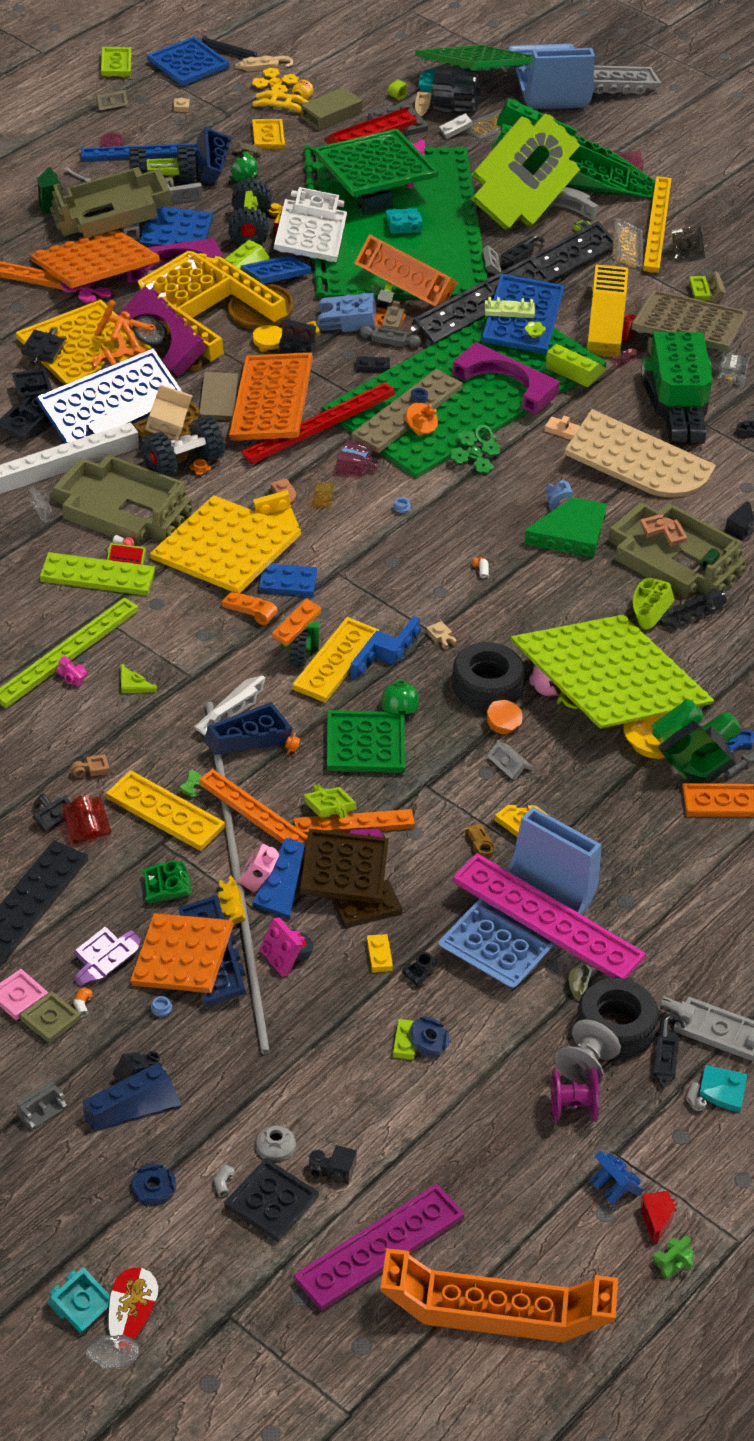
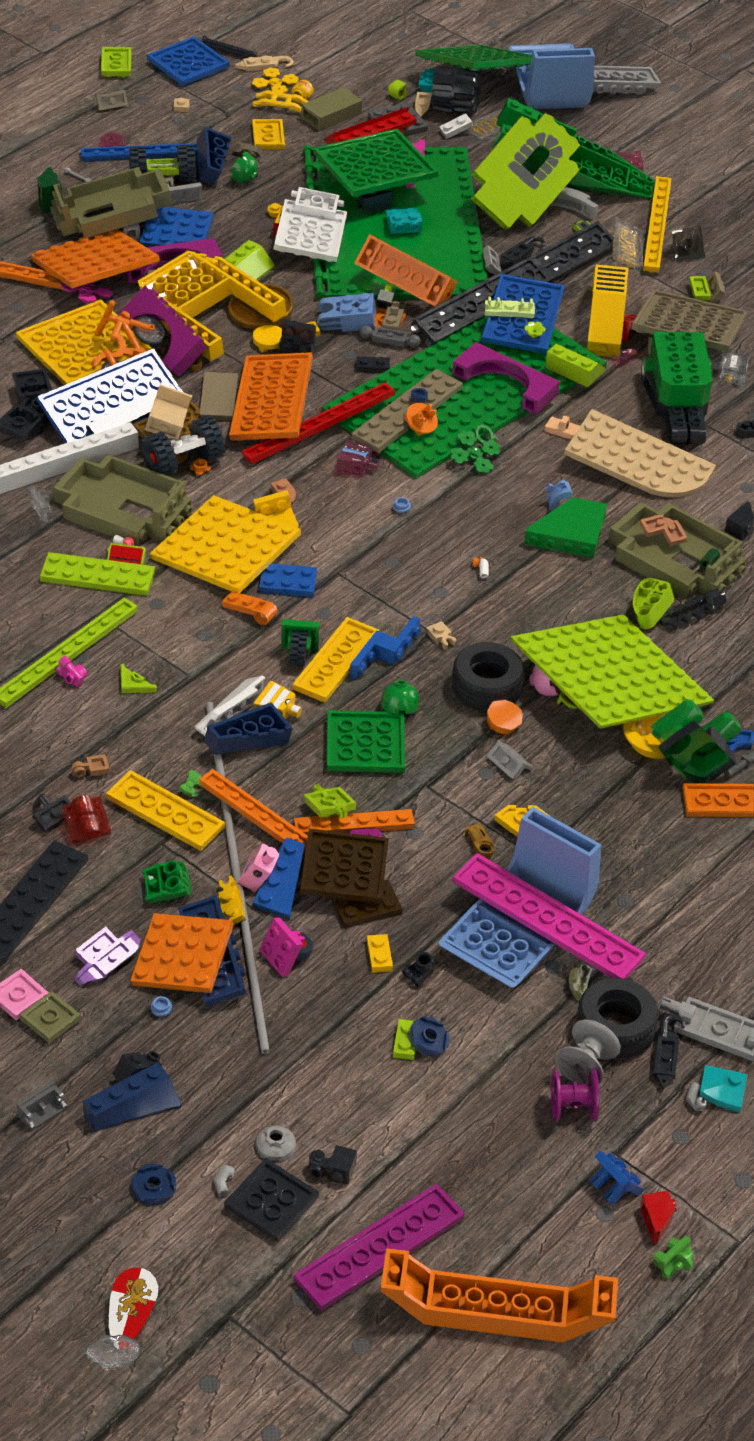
black plate [21,328,65,367] -> none
teal plate [47,1267,111,1334] -> none
arm [73,987,93,1018] -> none
black plate [228,178,272,246] -> none
blue plate [240,255,311,285] -> none
orange plate [272,598,322,646] -> none
orange plate [285,732,300,755] -> none
clear yellow plate [314,482,334,506] -> none
none -> yellow torso [254,681,302,719]

